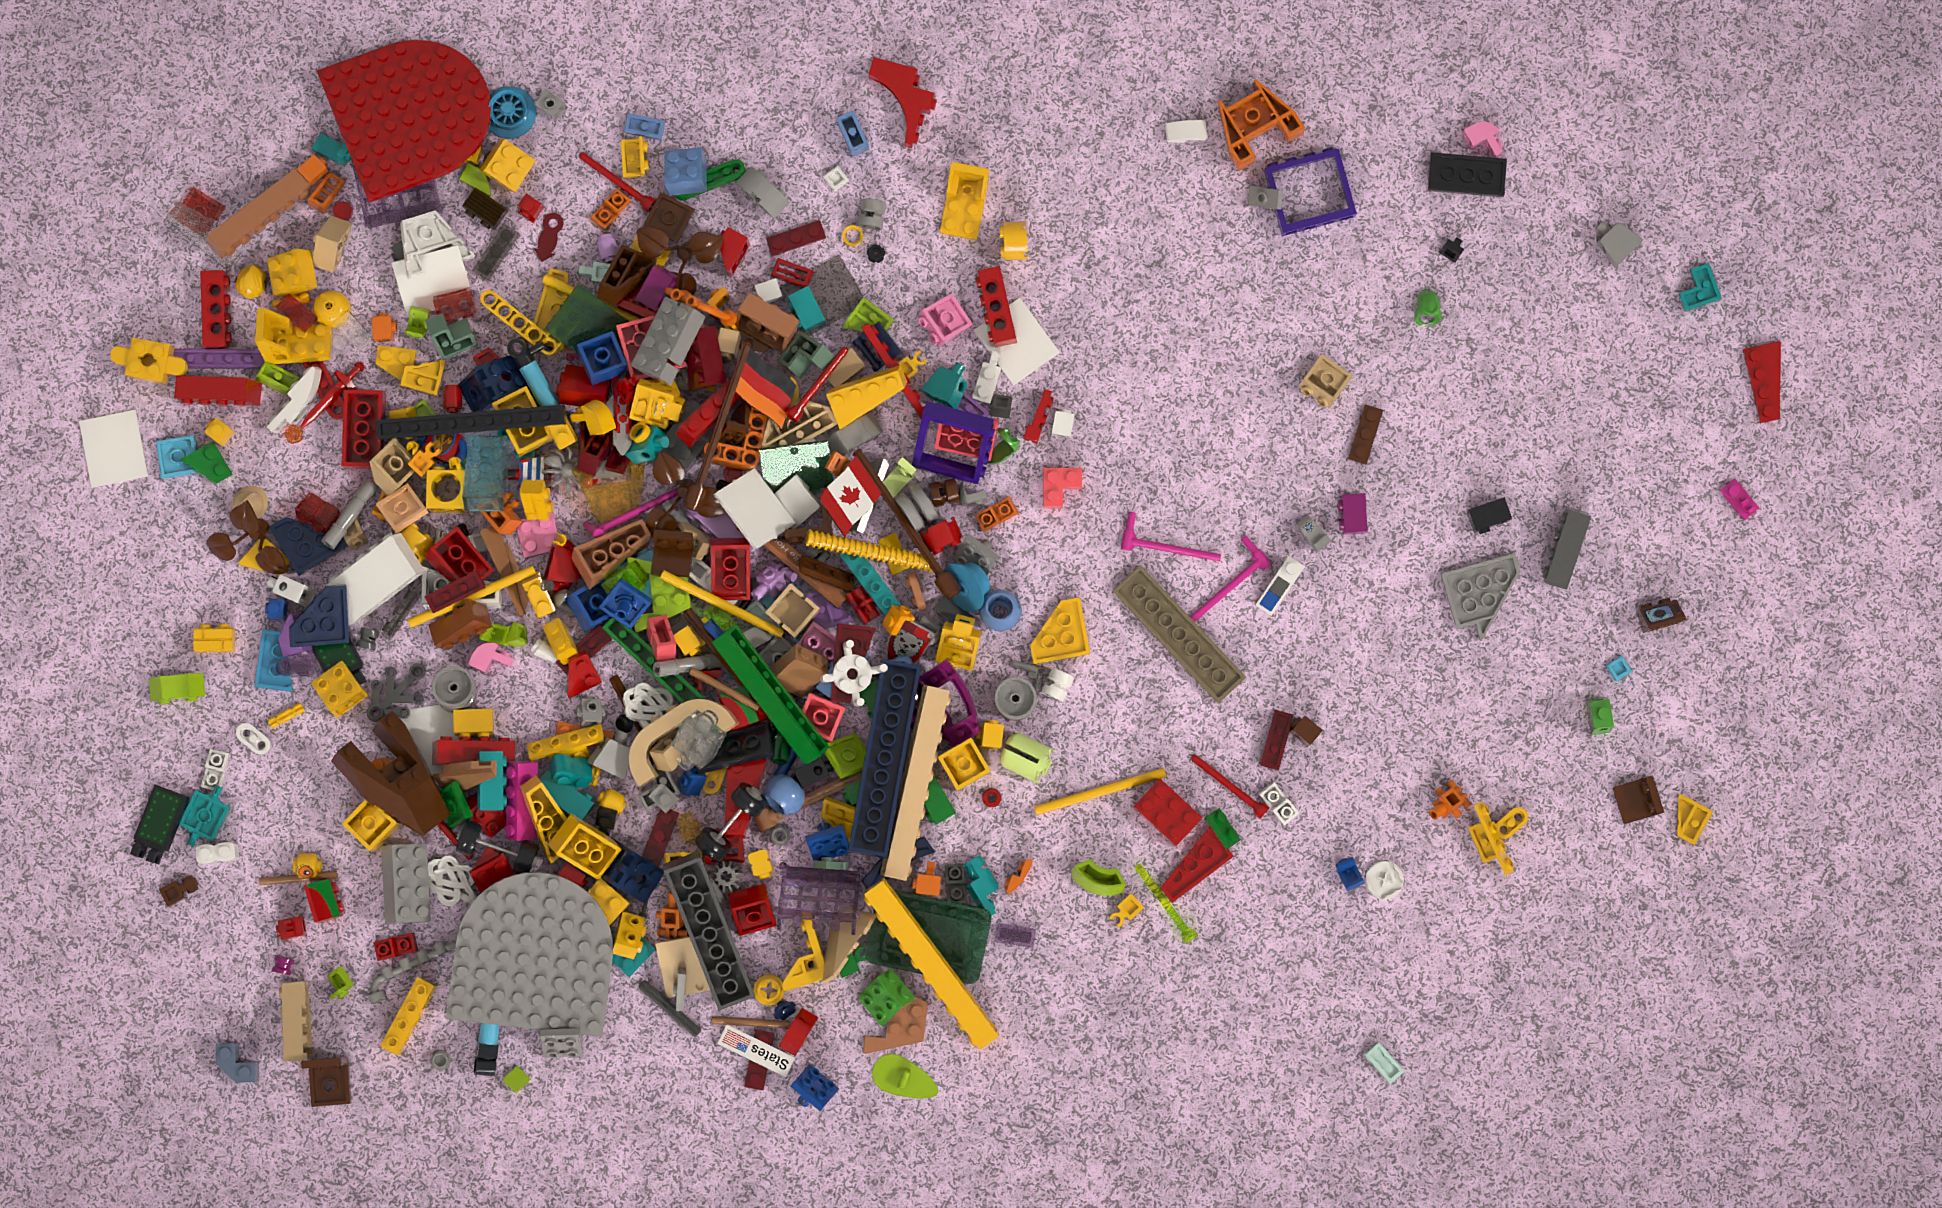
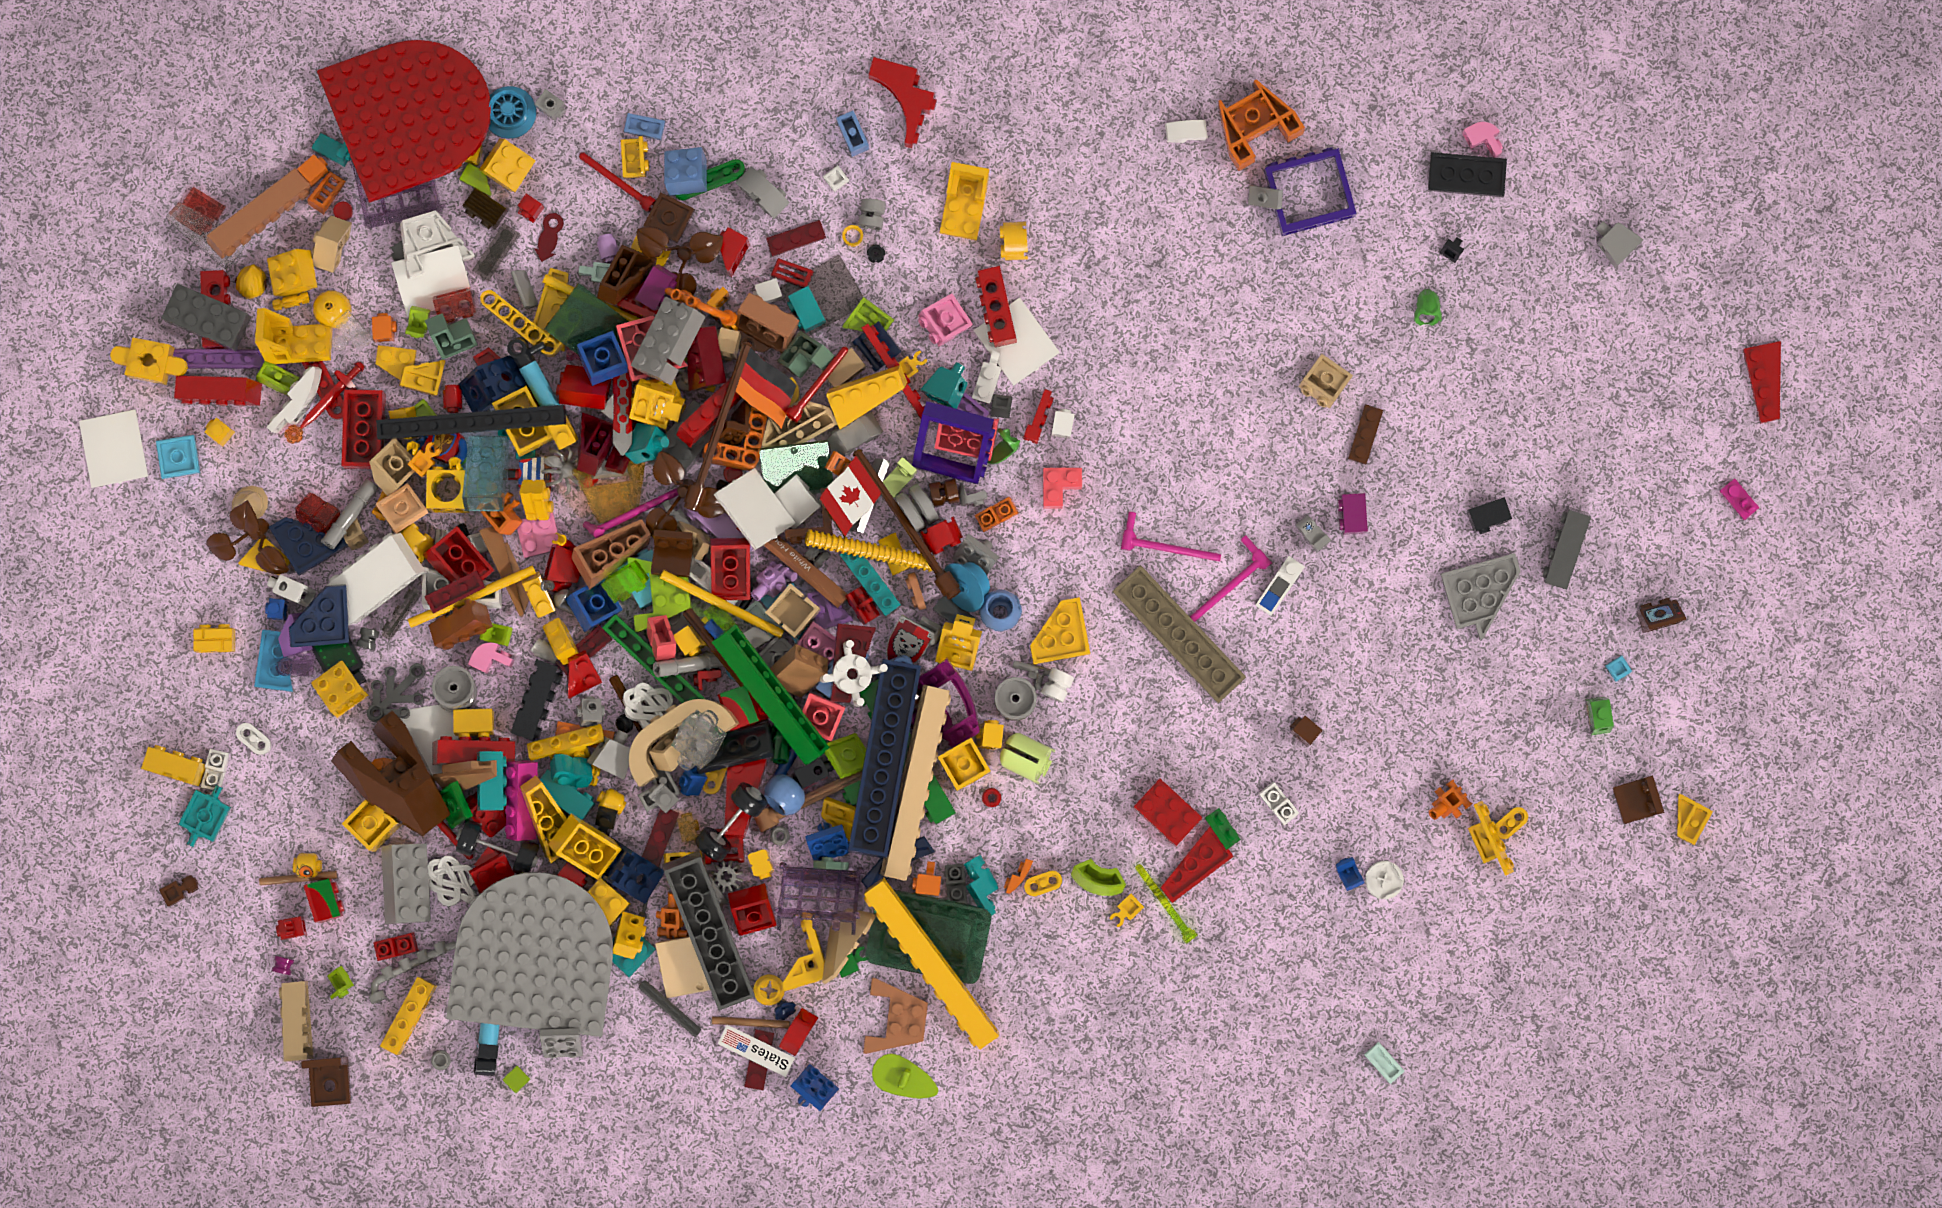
tile [130,784,190,865] -> none
lime brick [149,673,205,705] -> none
green wing [180,441,233,485] -> none
white brick [195,842,239,864] -> none
sand blue brick [216,1043,259,1083] -> none
yellow axle [268,703,305,728] -> none
clear red plate [276,293,318,333] -> none
lime slope [506,622,528,648] -> none
yellow brick [570,400,616,435] -> none
orange slope [590,188,631,231] -> none
blue plate [599,578,653,629] -> none
red plate [616,374,639,405] -> none
yellow piece [629,422,651,443] -> none
light grey plate [673,968,686,1011] -> none
medium nougat bar [689,667,760,711] -> none
reddish brown plate [798,555,854,592] -> none
bright green bracket [859,968,915,1026] -> none
light orange bracket [882,605,915,636] -> none
clear purple plate [995,923,1036,948] -> none
yellow piece [1034,768,1166,815] -> none
red piece [1191,755,1270,819] -> none
dark red plate [1260,710,1294,771] -> none
teal plate [1678,263,1722,312] -> none
none -> yellow wedge [141,745,206,787]
none -> dark grey brick [161,283,251,352]
none -> black wedge [510,659,563,742]
none -> light grey slope [511,270,538,310]
none -> yellow plate [1024,871,1062,897]

